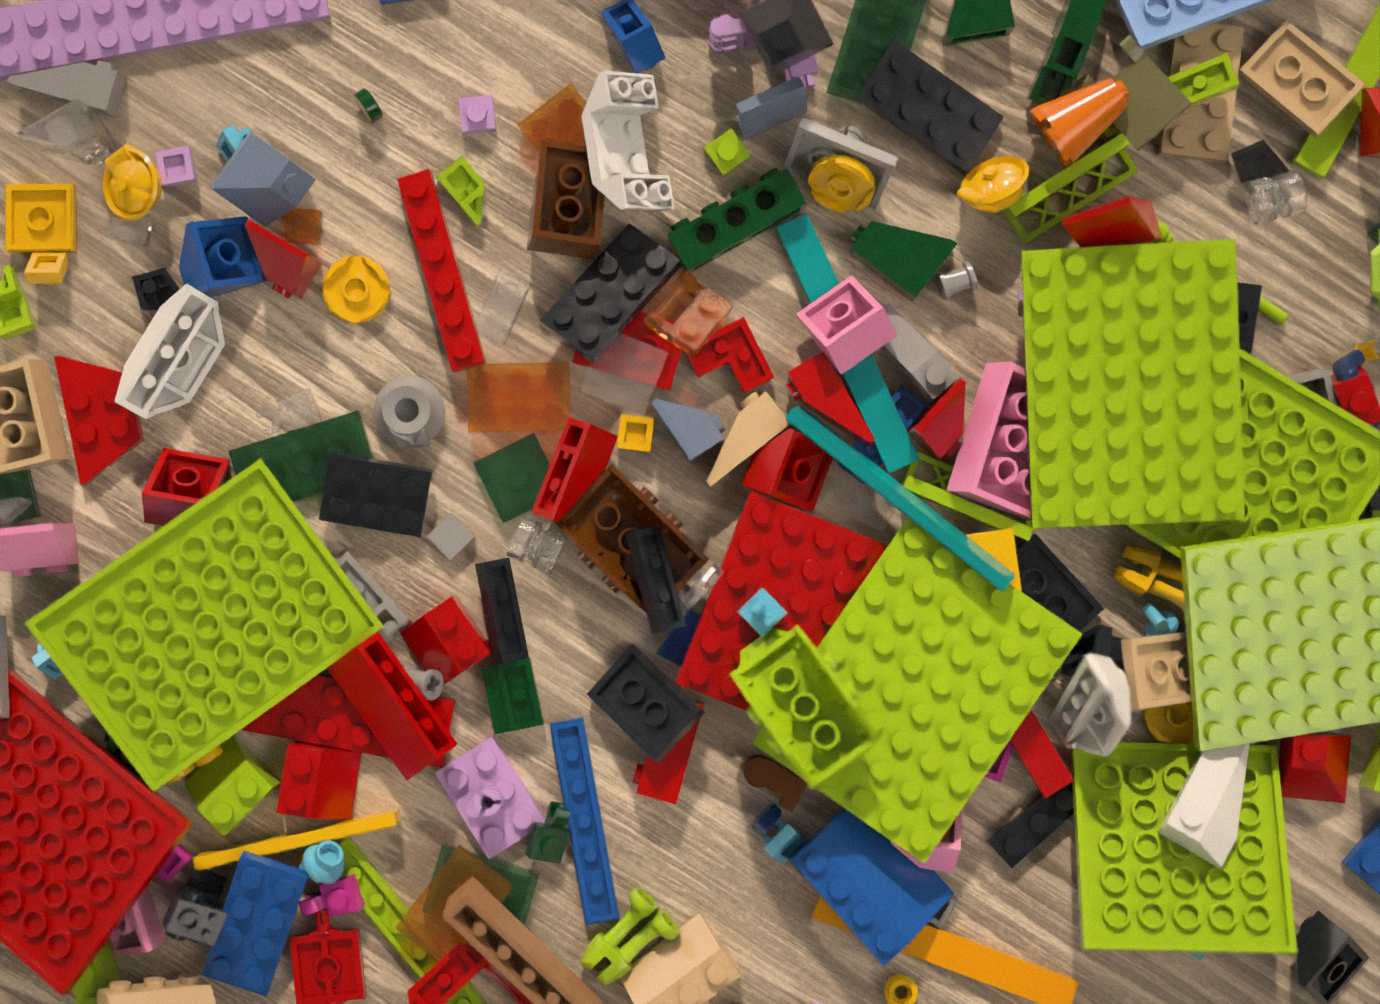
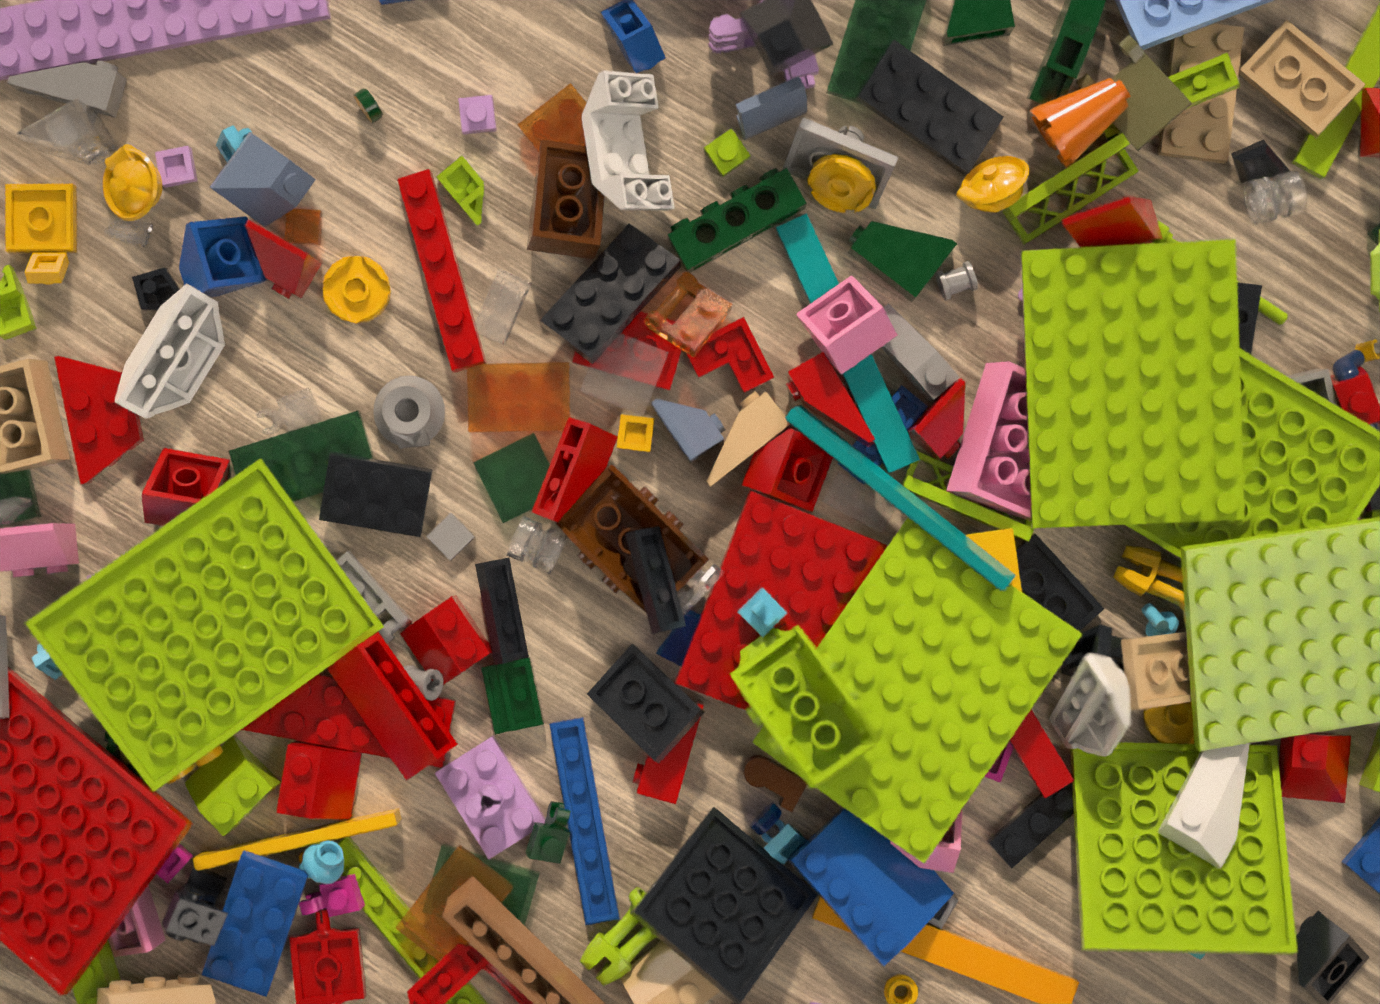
none -> black plate [630,807,818,1004]

